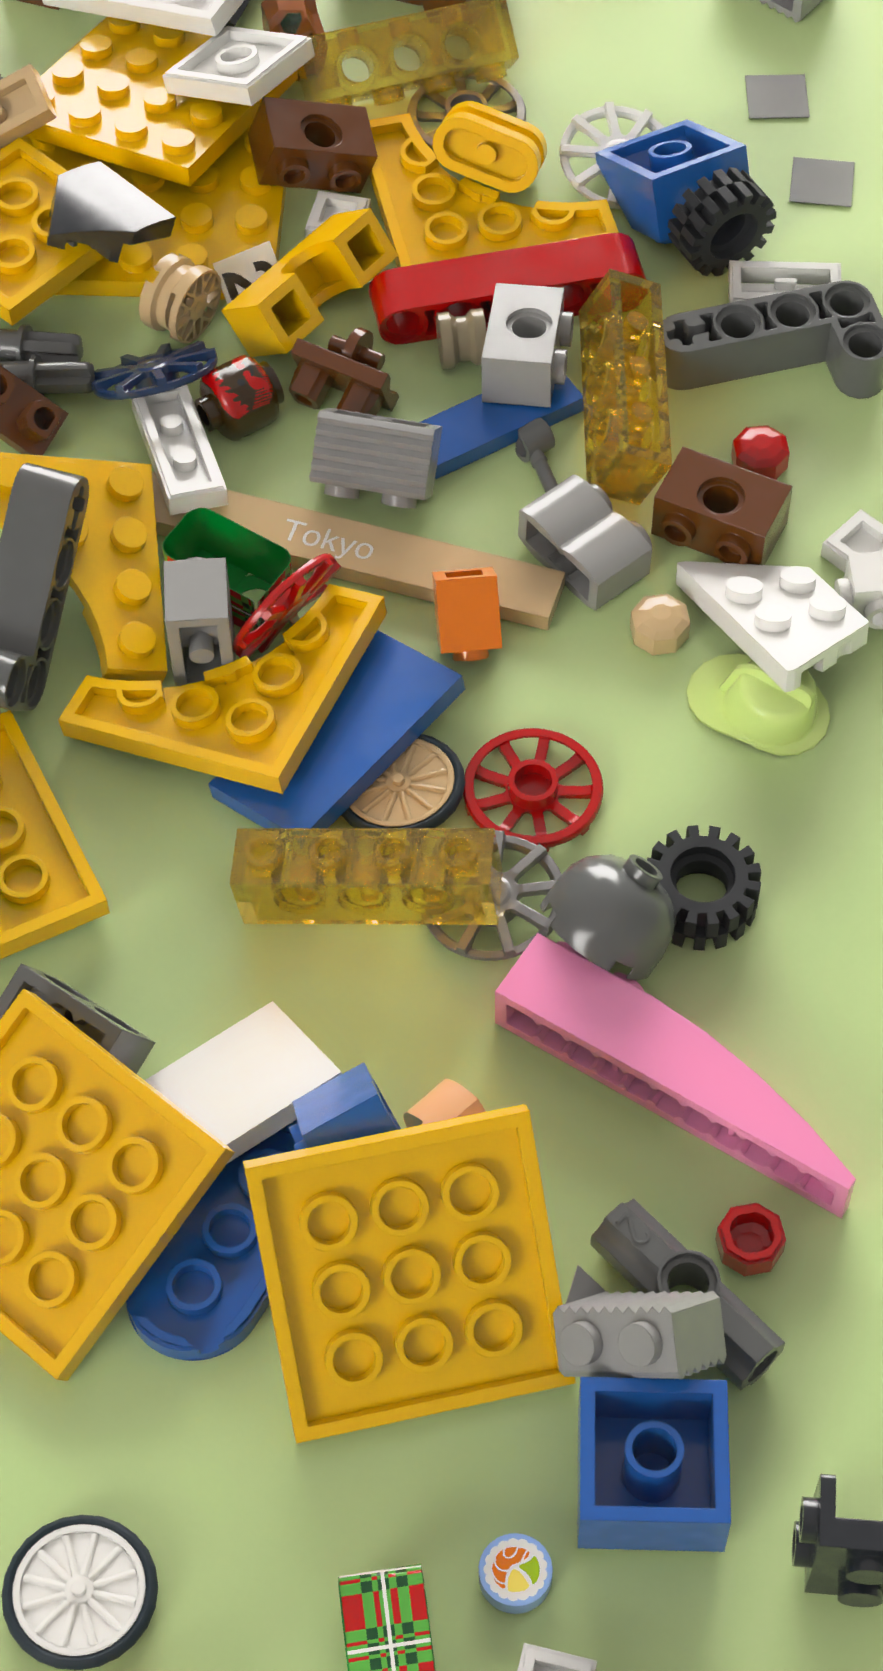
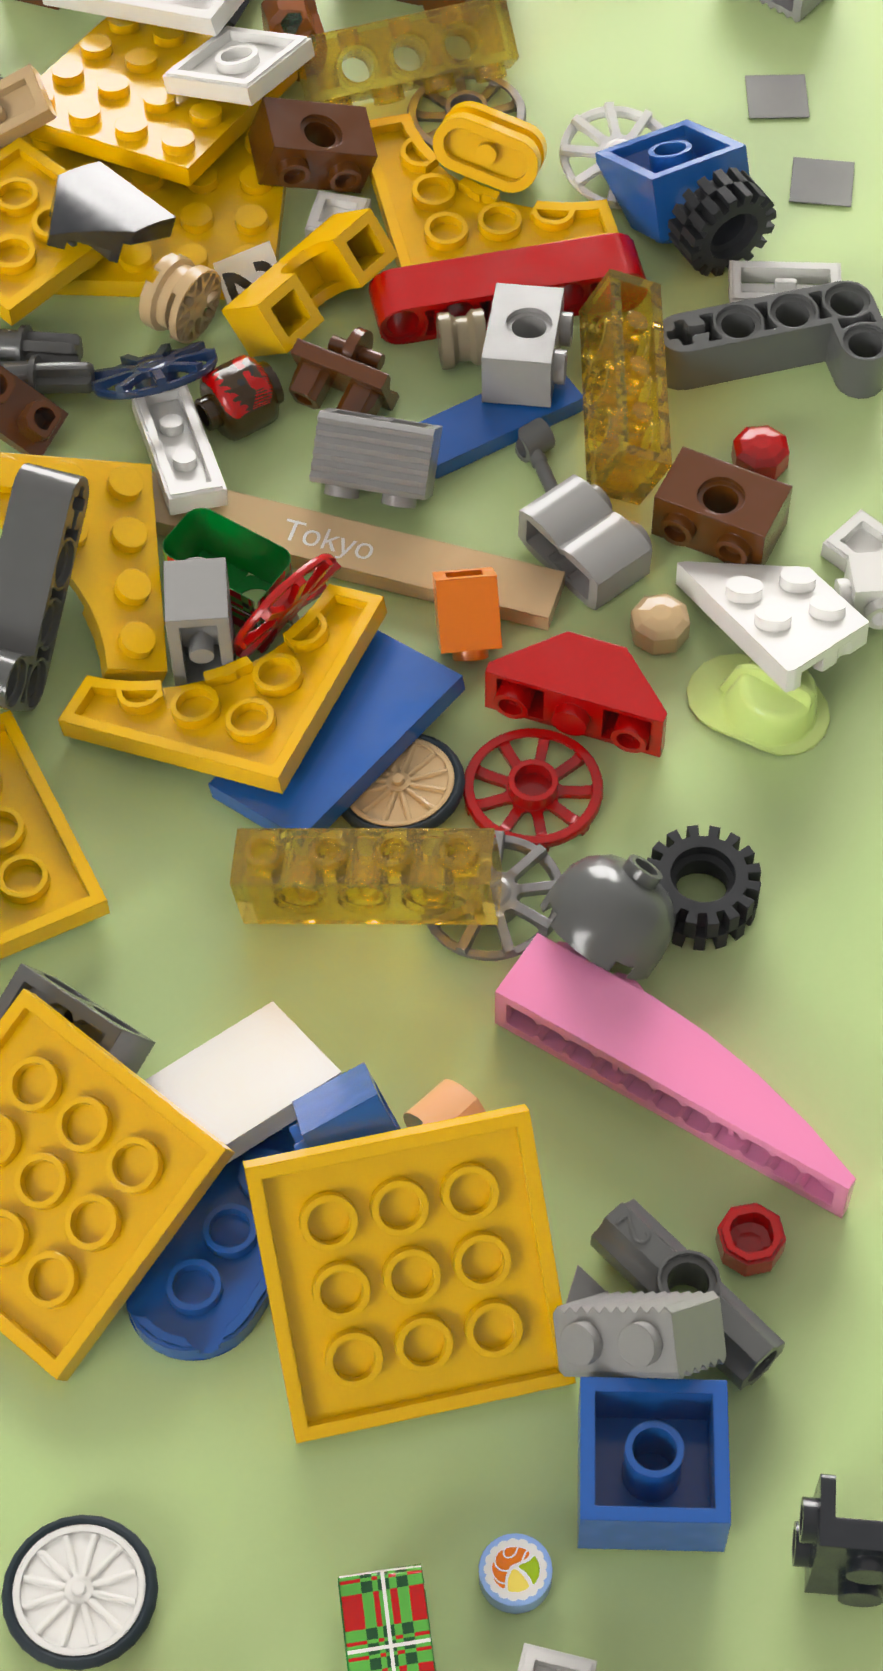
none -> red slope [485,631,667,757]

